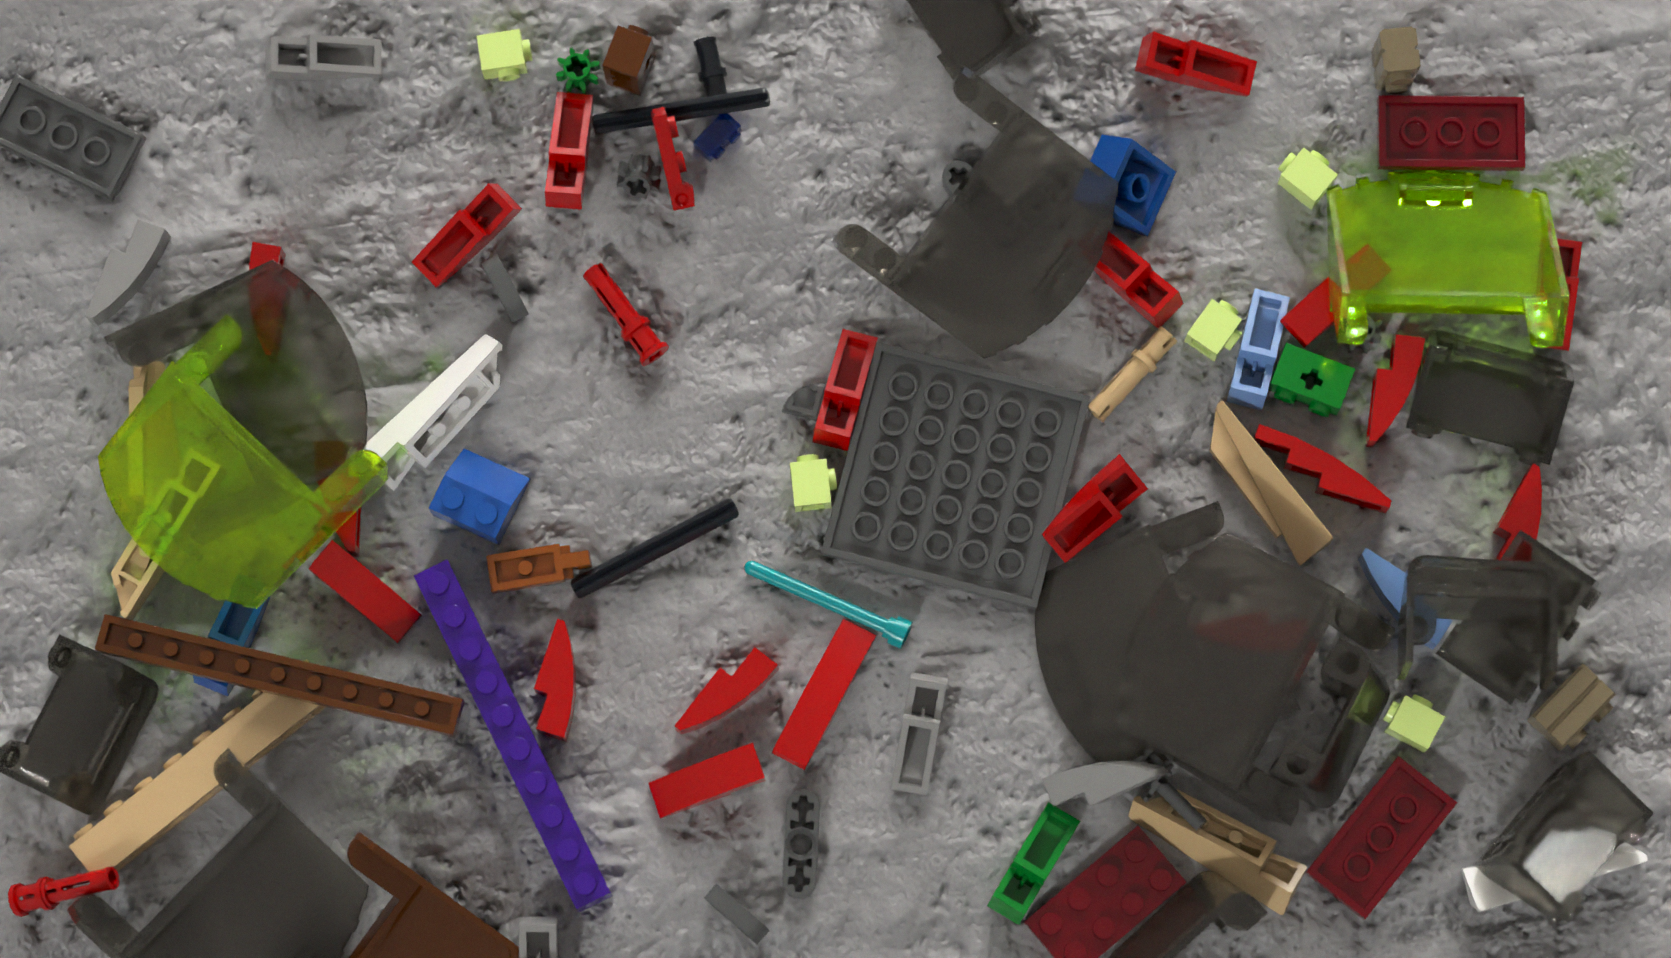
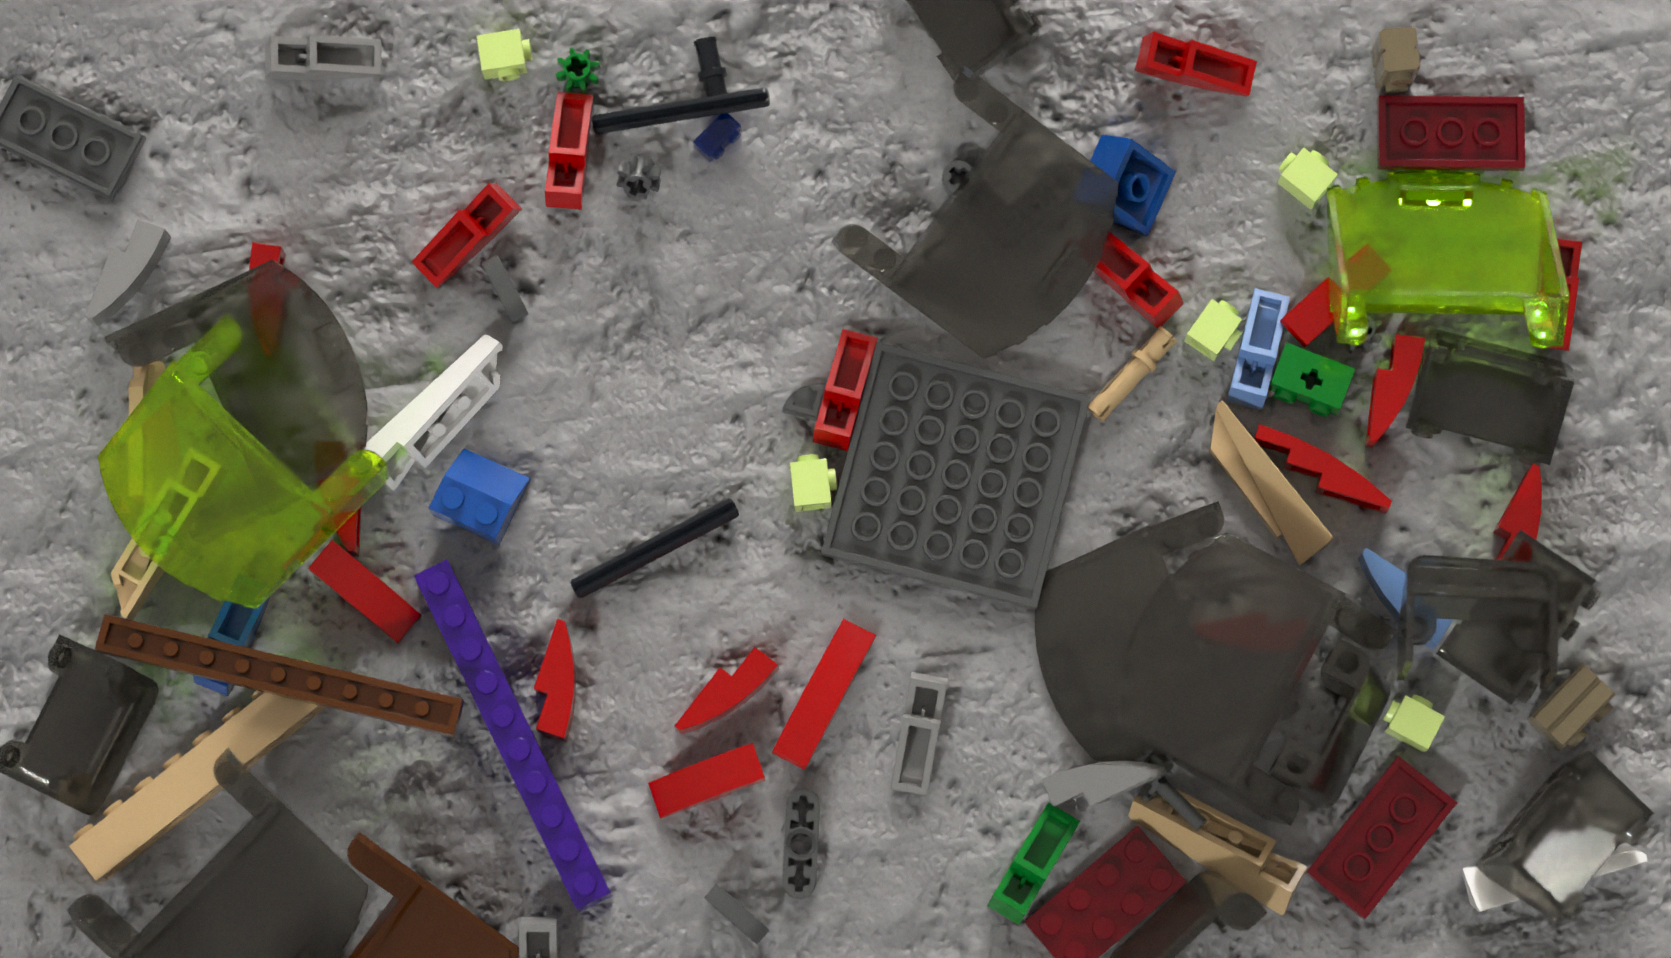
red pin [8,866,119,917] -> none
dark orange hinge [486,544,592,594] -> none
red pin [583,263,669,366] -> none
reddish brown brick [602,25,656,96] -> none
red hinge [651,107,695,211] -> none
teal piece [744,561,913,649] -> none
red slope [1042,454,1148,563] -> none

